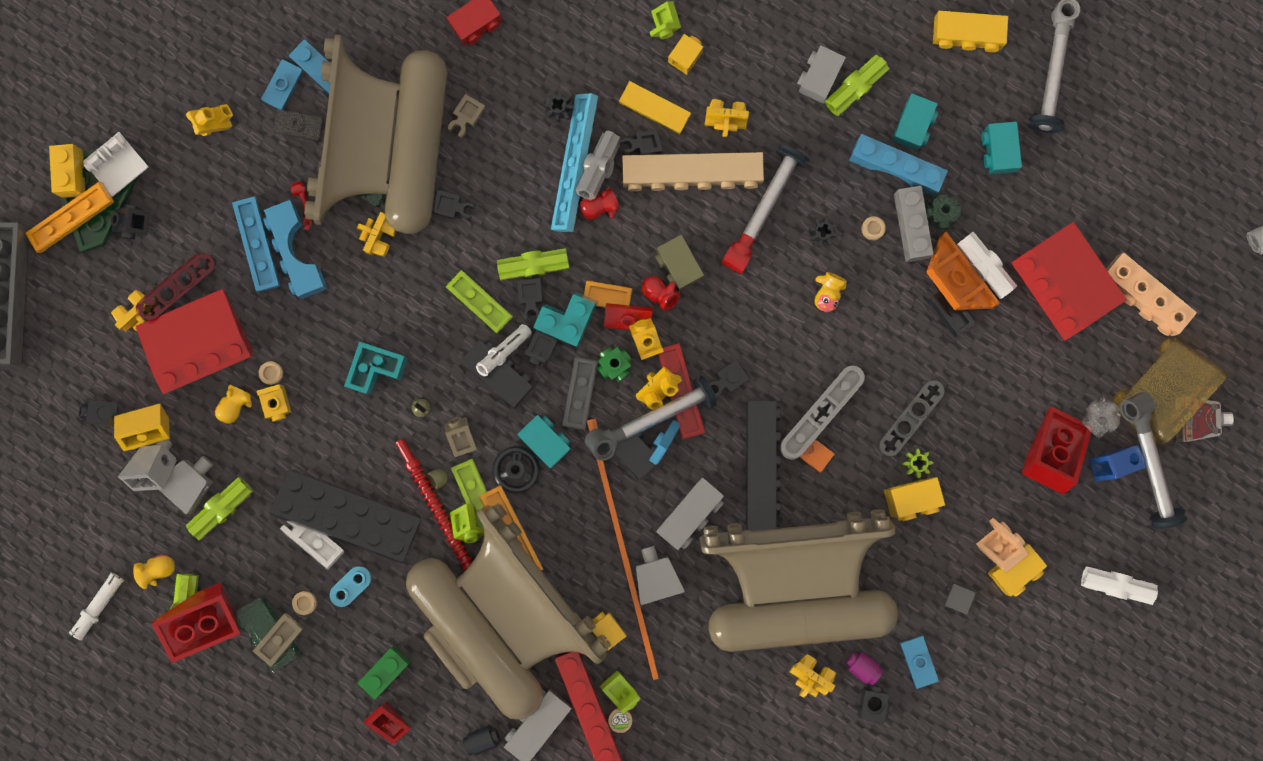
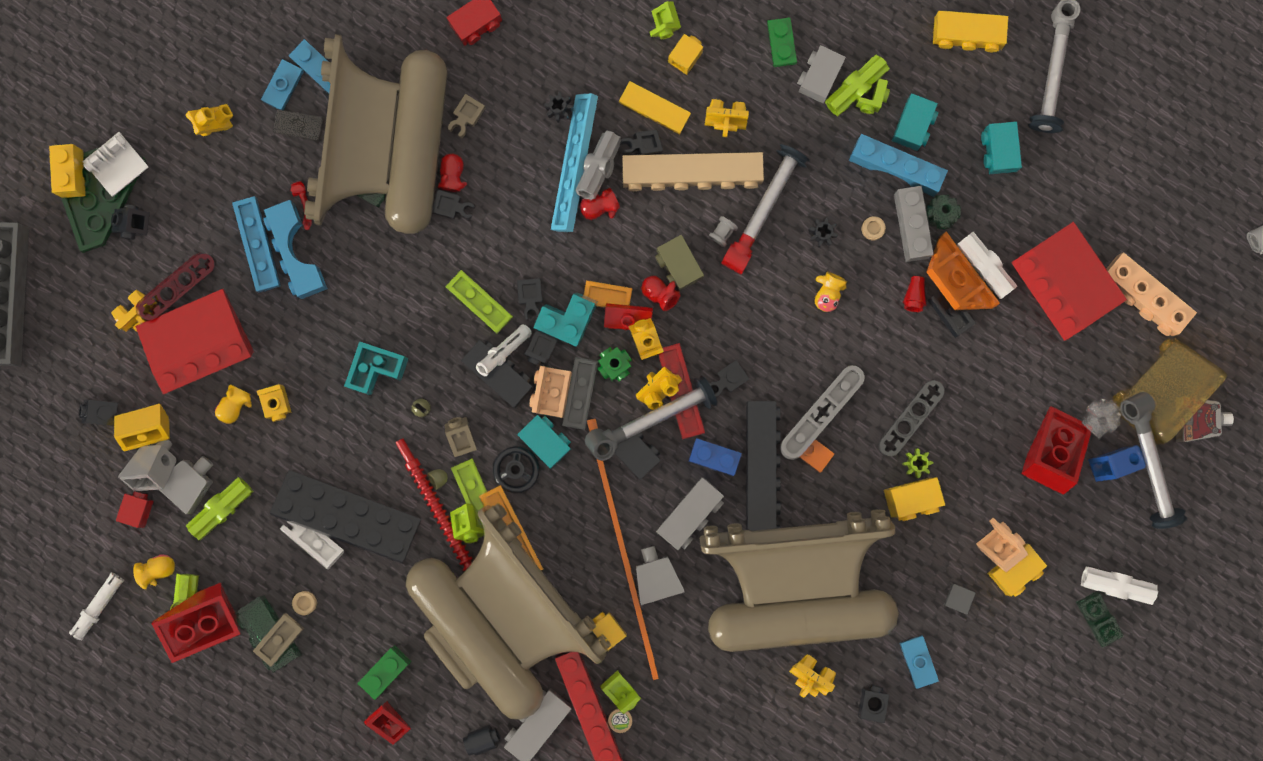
light orange tile [25,182,114,253] -> none
tan tile [259,361,283,385] -> none
medium azure plate [330,566,372,607] -> none
yellow hips [357,212,397,257] -> none
lime piece [497,248,570,281] -> none
dark azure plate [649,420,680,465] -> none
magenta brick [846,651,883,685] -> none
none -> red brick [116,491,154,528]
none -> red animal [438,154,467,192]
none -> light nougat bracket [530,366,572,418]
none -> blue brick [688,438,742,476]
none -> light grey bush [708,216,738,247]
none -> green plate [767,17,797,67]
none -> lime bracket [855,79,890,114]
none -> red cone [903,276,926,312]
none -> clear green slope [1076,591,1123,648]

